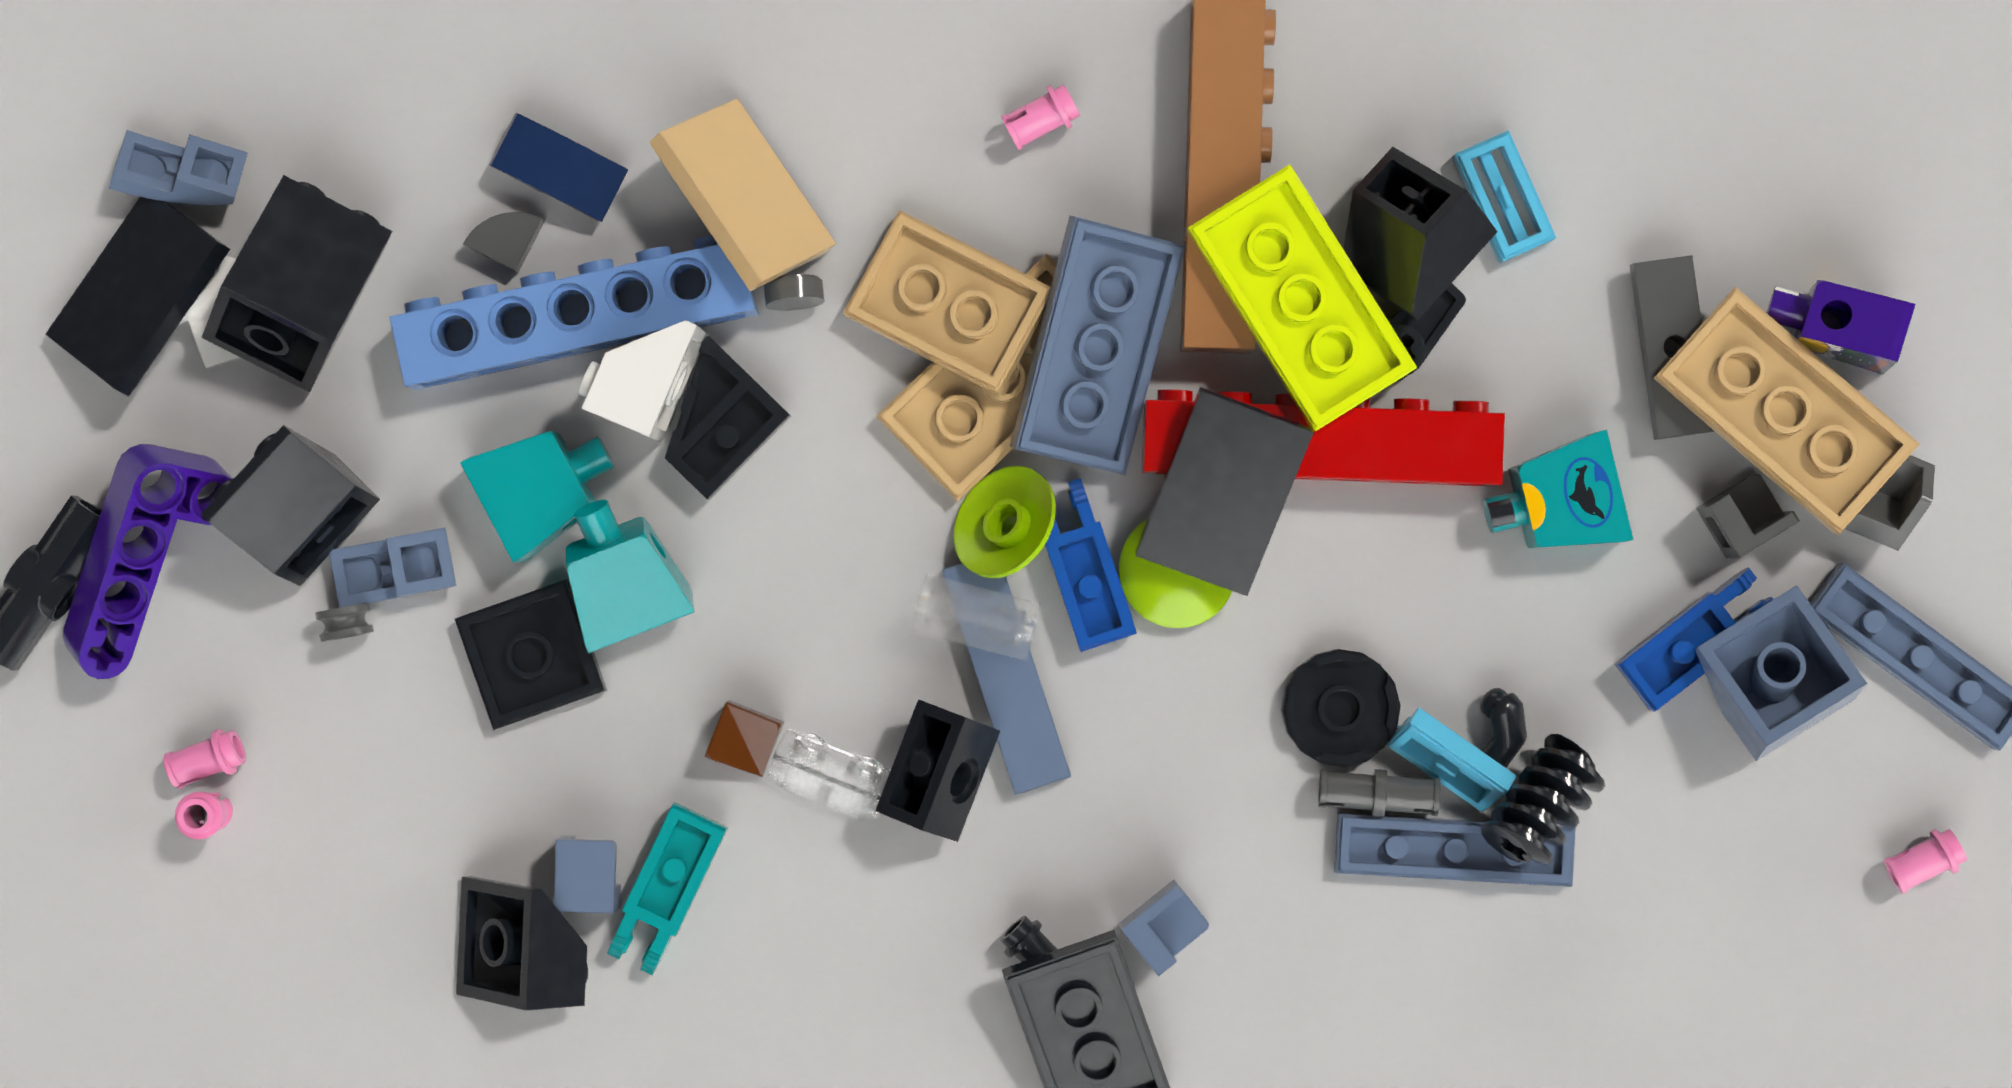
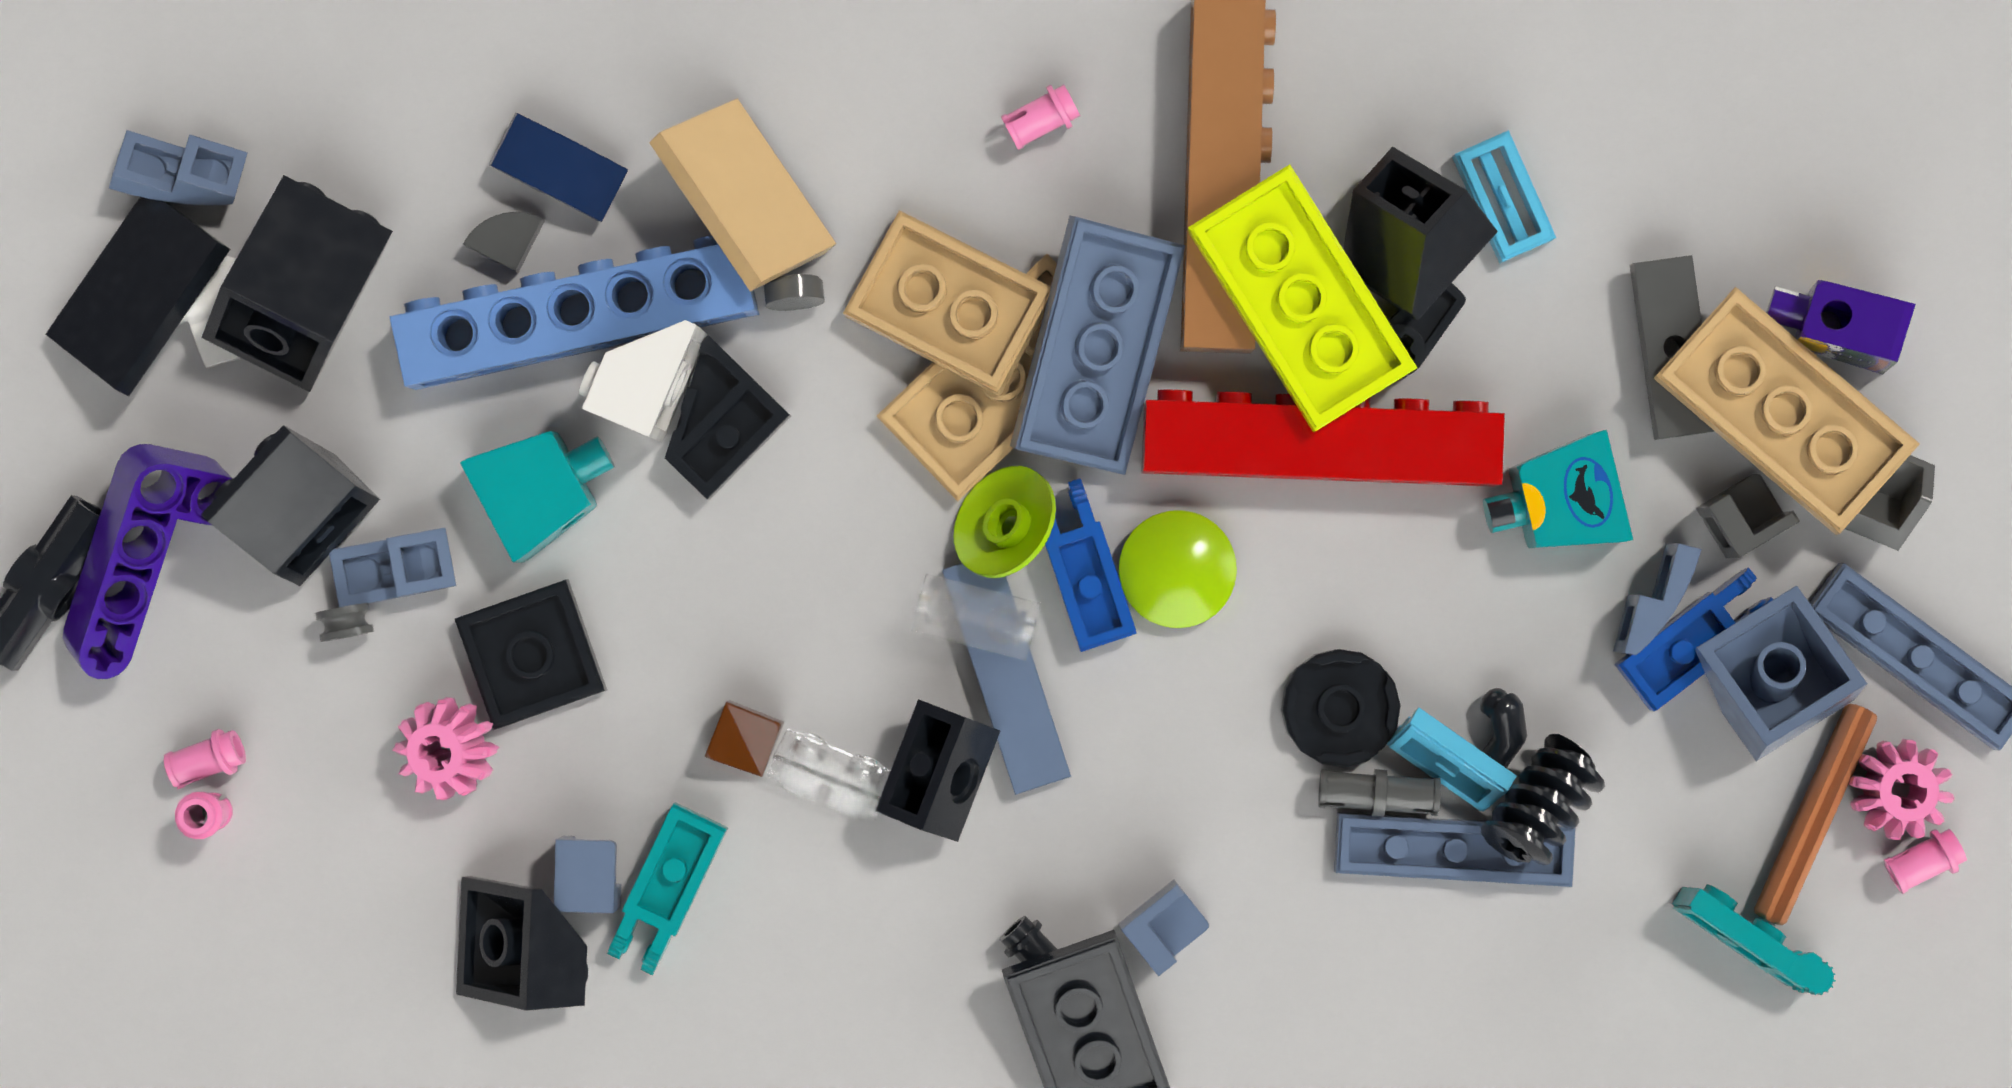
torso [566,500,694,653] -> none
black tile [1135,387,1314,596] -> none
none -> bright pink gear [392,697,499,800]
none -> sand blue slope [1613,543,1702,655]
none -> teal hinge [1672,884,1836,995]
none -> nougat axle [1754,704,1877,925]
none -> bright pink gear [1849,739,1954,840]

